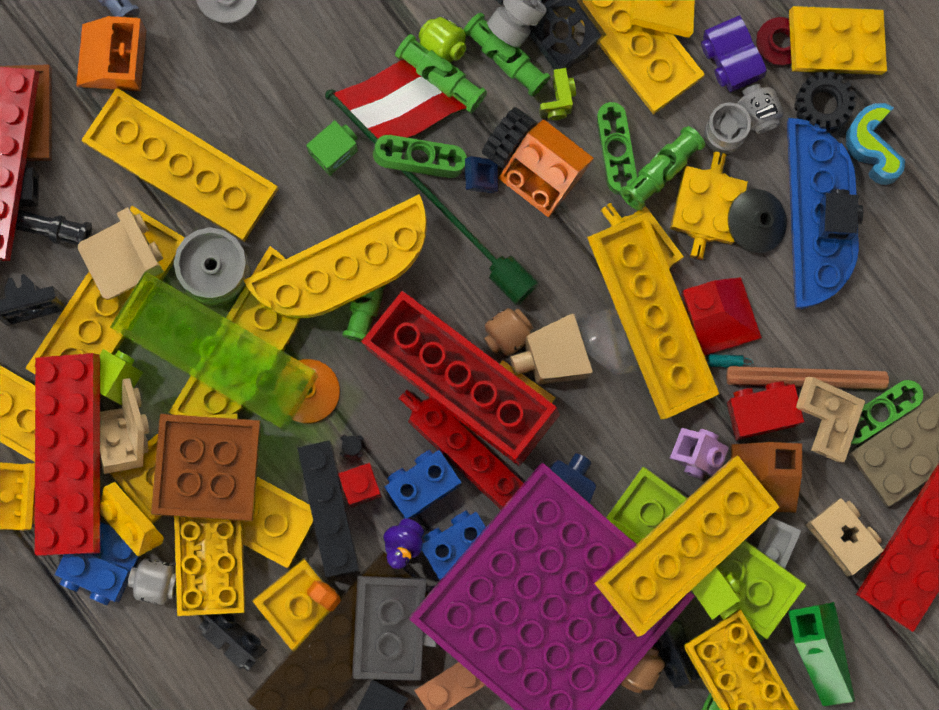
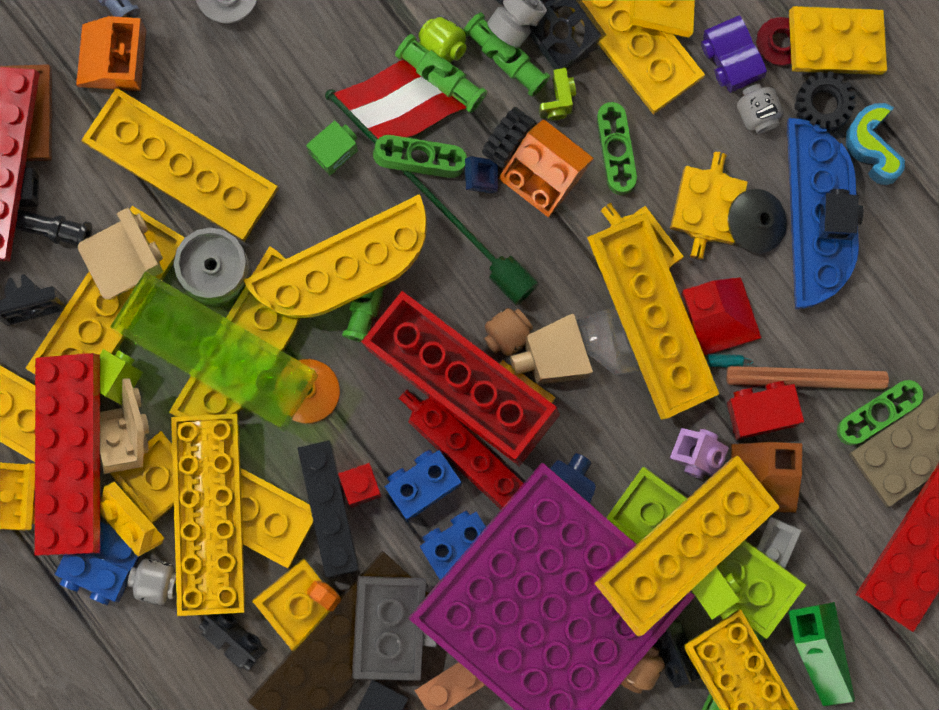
dark orange plate [151,414,261,521] -> none
black piece [340,434,364,458] -> none
dark purple animal [383,519,424,569] -> none
bright green piece [620,126,705,211] -> none
light grey wheel [704,102,751,154] -> none
tan plate [796,377,865,463] -> none
tan brick [806,498,884,577] -> none

